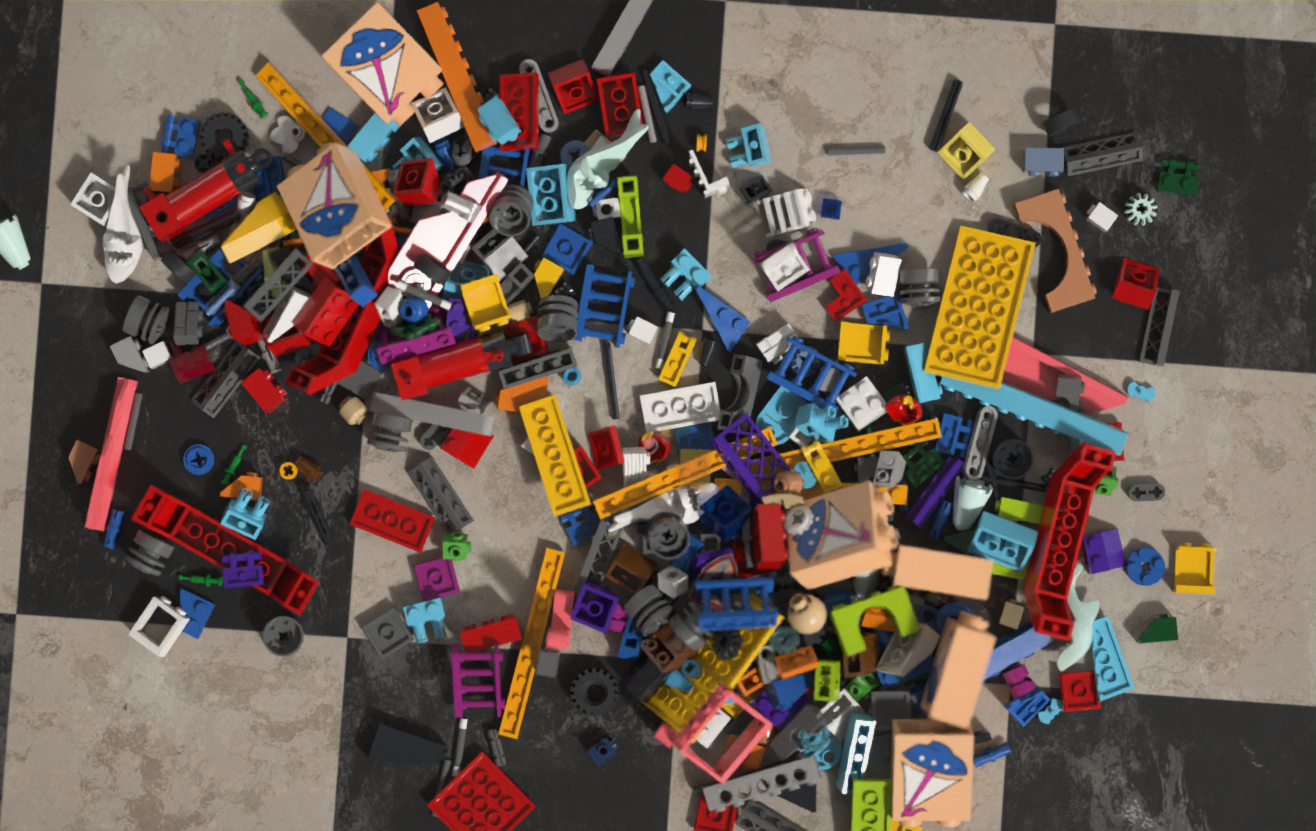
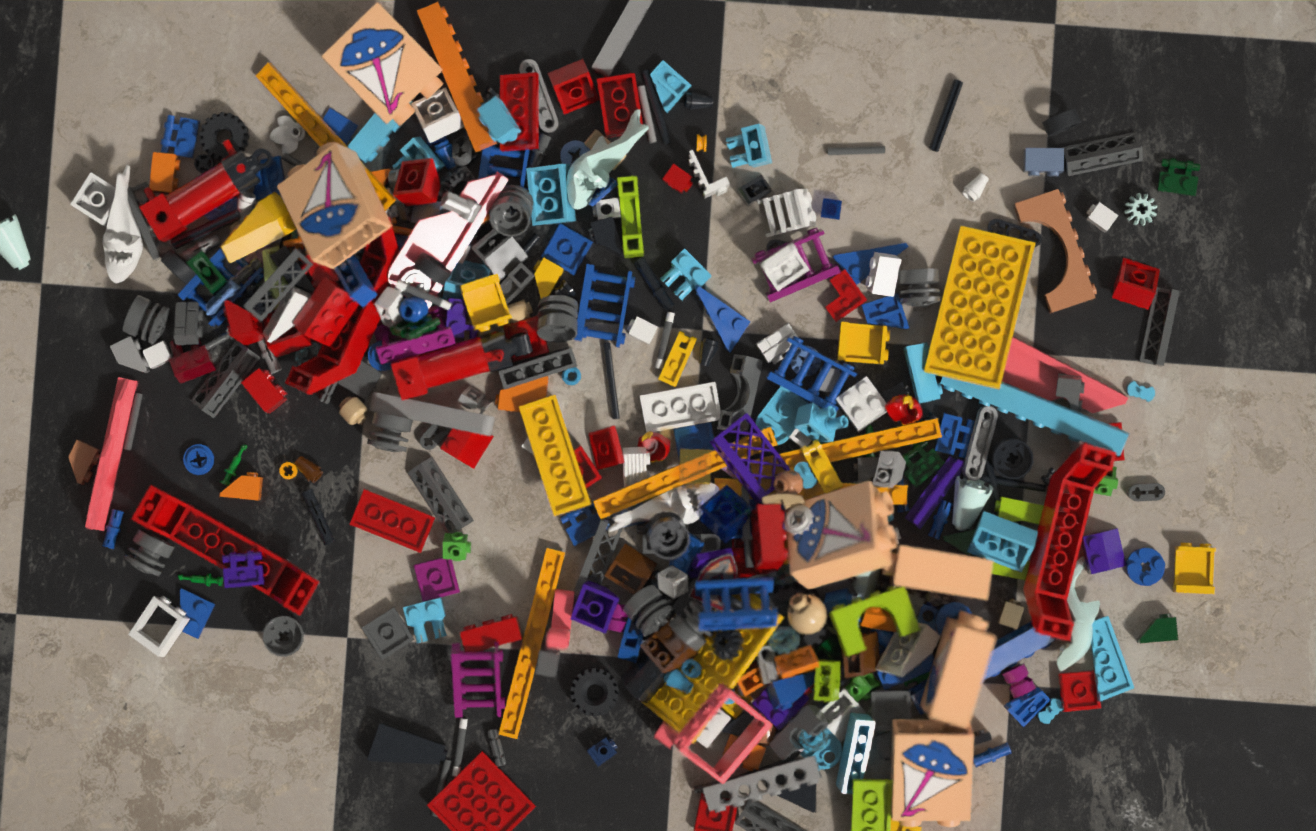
medium azure brick [220,488,270,540] -> none
green piece [238,80,269,120] -> none
light yellow slope [937,122,996,180] -> none

